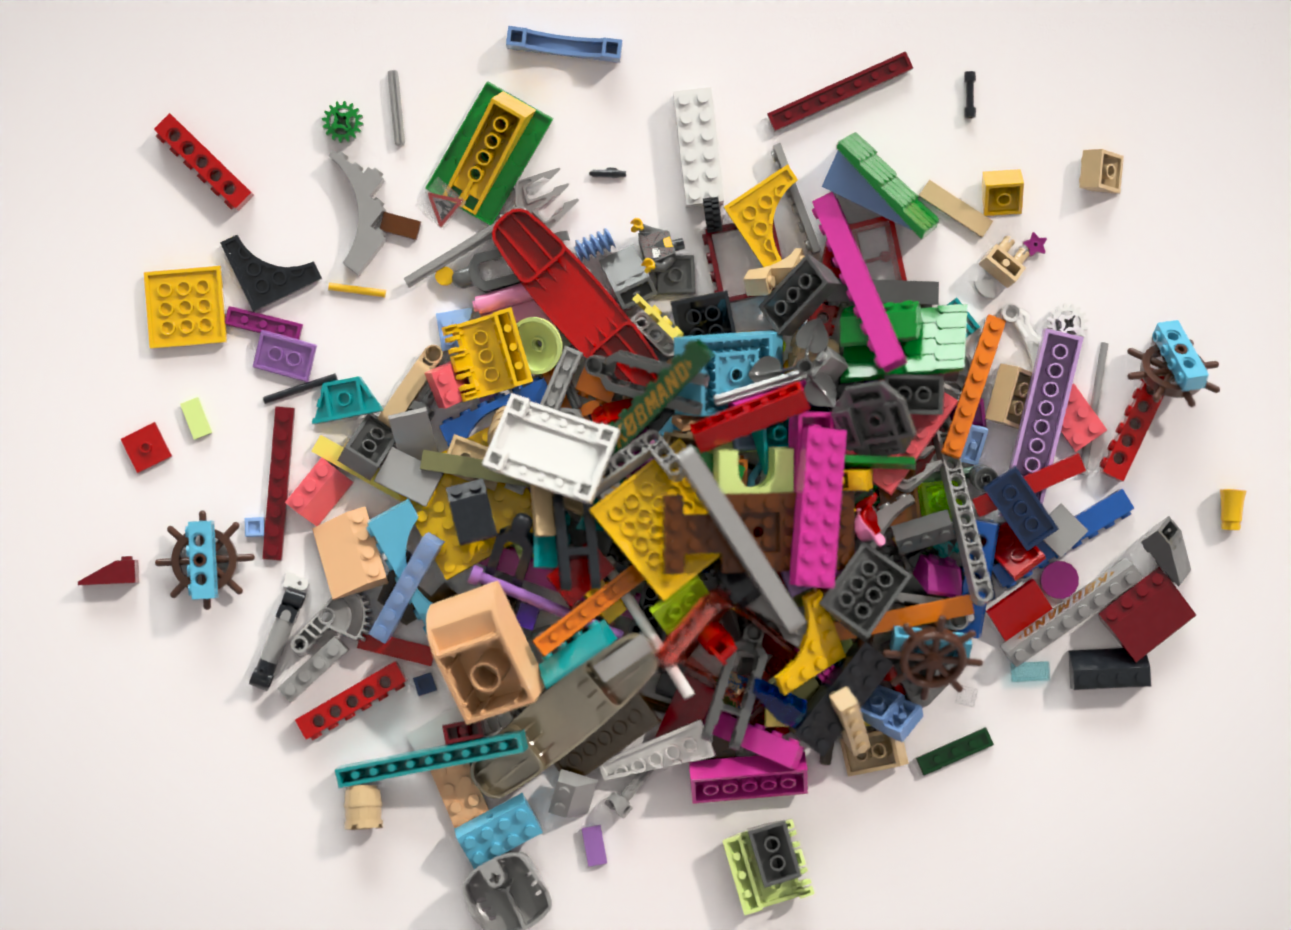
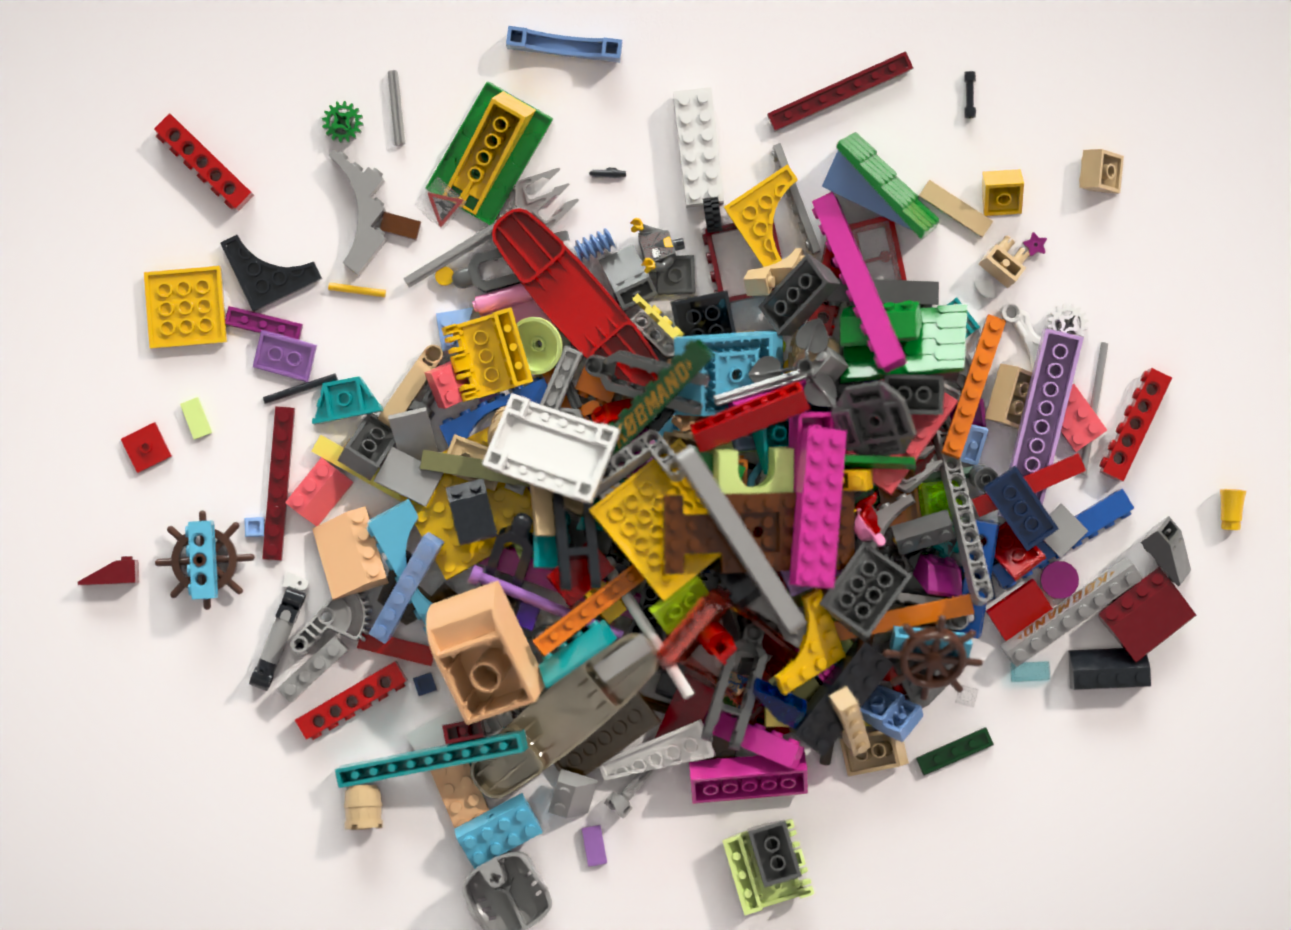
brick [1127,320,1220,408] -> none

